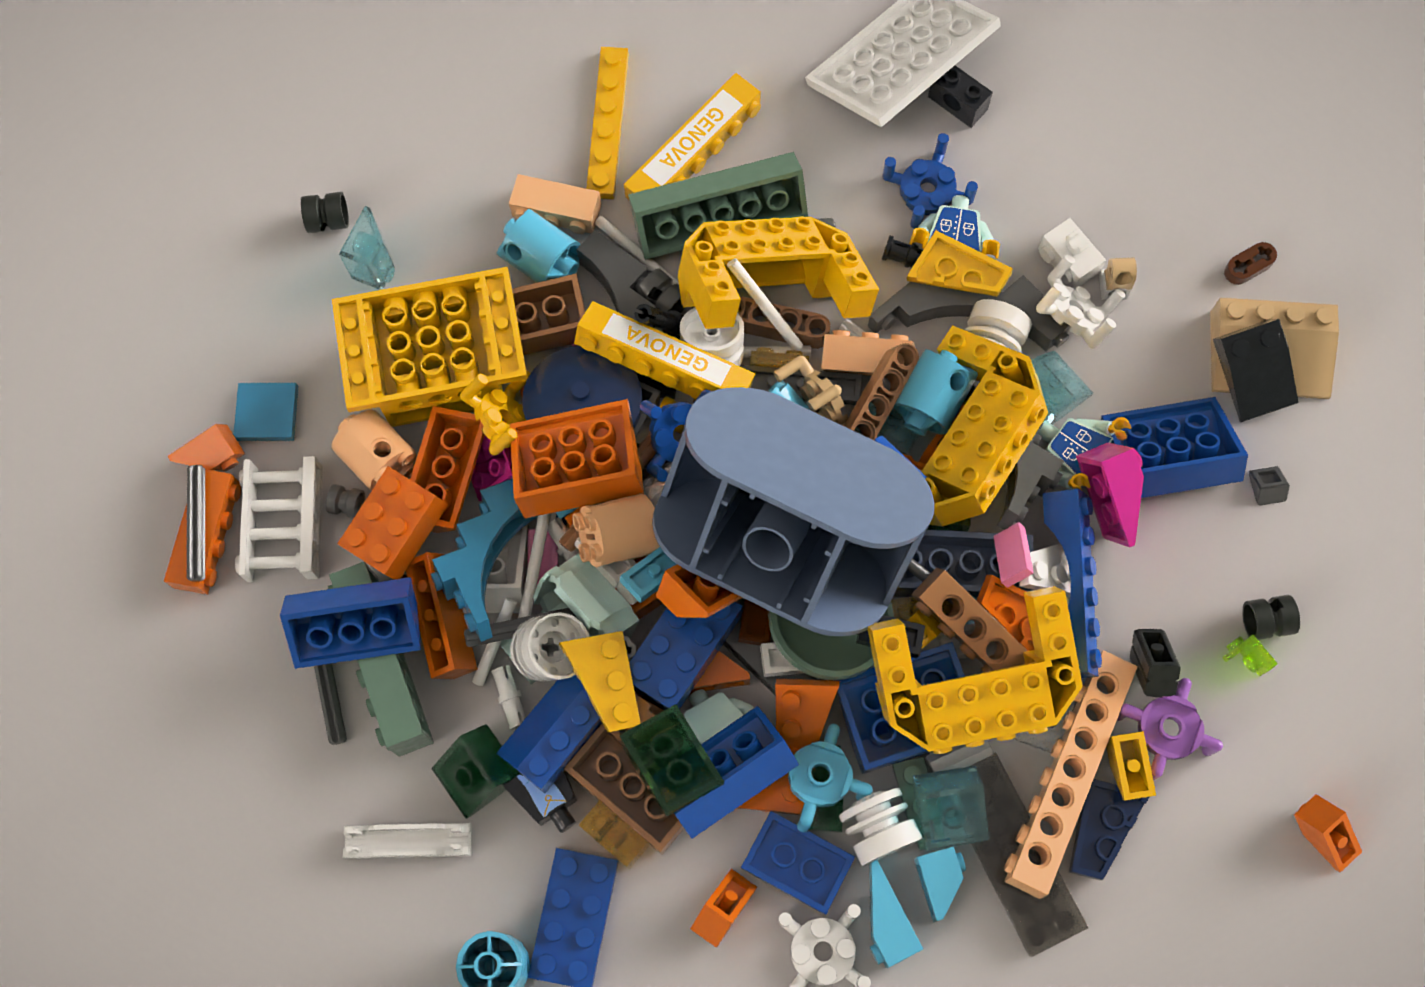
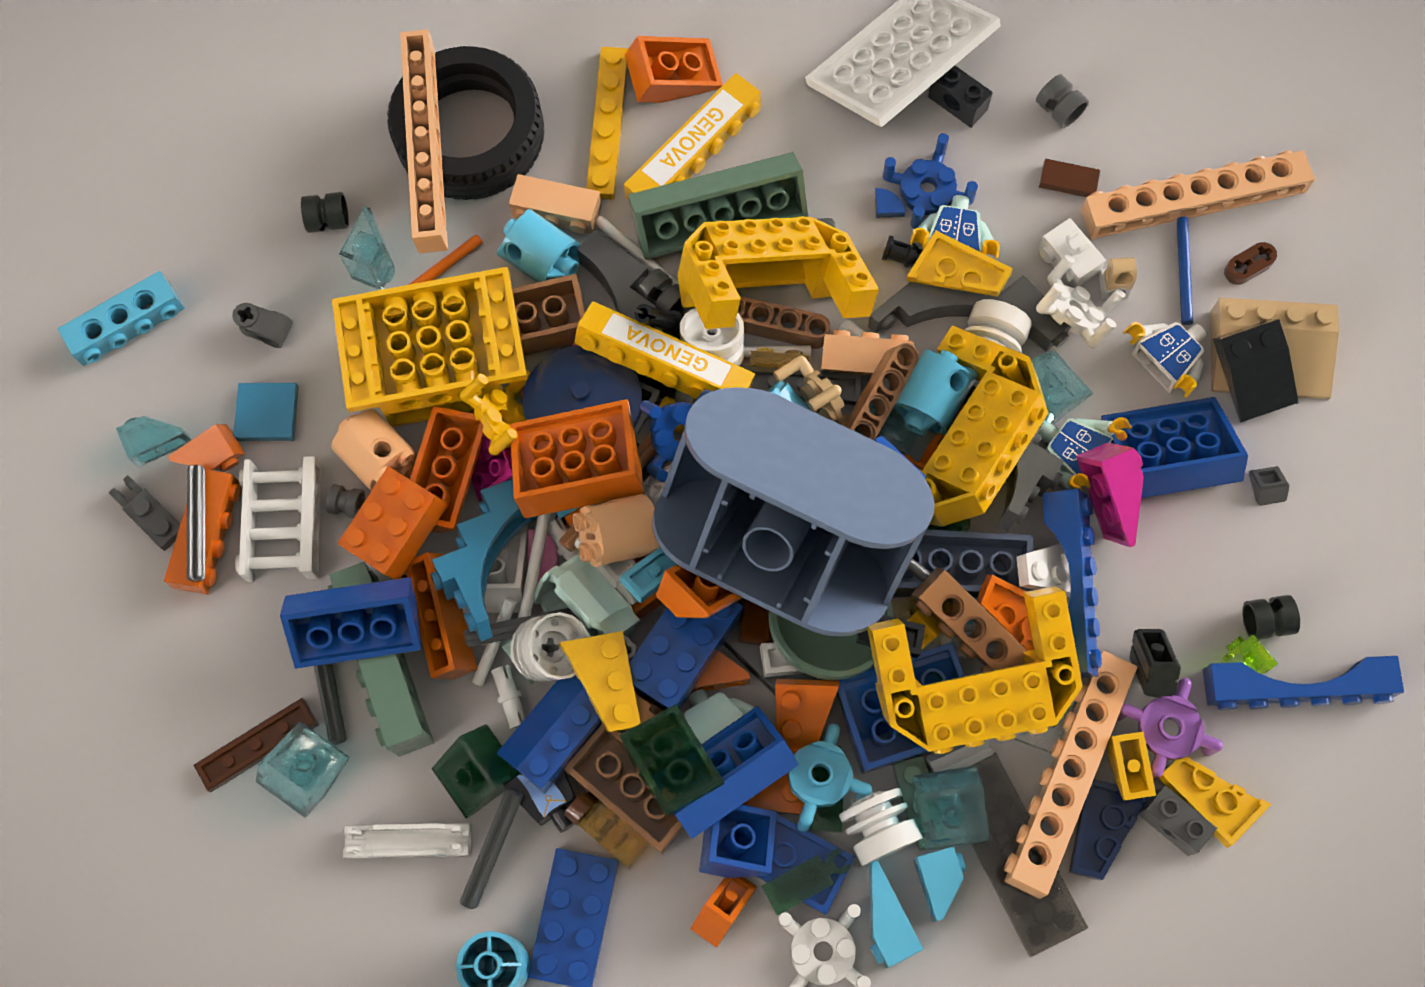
white bar [727,258,803,351] -> none
bright pink tile [993,522,1034,588] -> none
orange slope [1294,794,1362,873] -> none
none -> medium azure brick [57,271,185,366]
none -> dark grey hinge [109,475,180,551]
none -> clear light blue slope [116,416,192,467]
none -> reddish brown tile [193,698,319,792]
none -> dark grey piece [232,303,293,348]
none -> clear light blue slope [256,722,349,818]
none -> black tyre [387,46,544,200]
none -> light nougat brick [400,29,448,254]
none -> orange bar [408,234,483,285]
none -> dark grey axle [460,788,523,909]
none -> reddish brown beam [564,792,602,826]
none -> orange slope [625,36,723,103]
none -> blue slope [699,805,777,878]
none -> clear green plate [761,849,851,916]
none -> blue tile [875,188,905,218]
none -> dark grey wheel [1036,74,1089,128]
none -> reddish brown tile [1039,158,1101,197]
none -> light nougat brick [1081,150,1315,240]
none -> torso [1123,322,1207,398]
none -> dark grey brick [1138,785,1218,856]
none -> yellow wing [1159,756,1271,848]
none -> blue bar [1177,217,1193,325]
none -> blue arch [1202,656,1404,710]

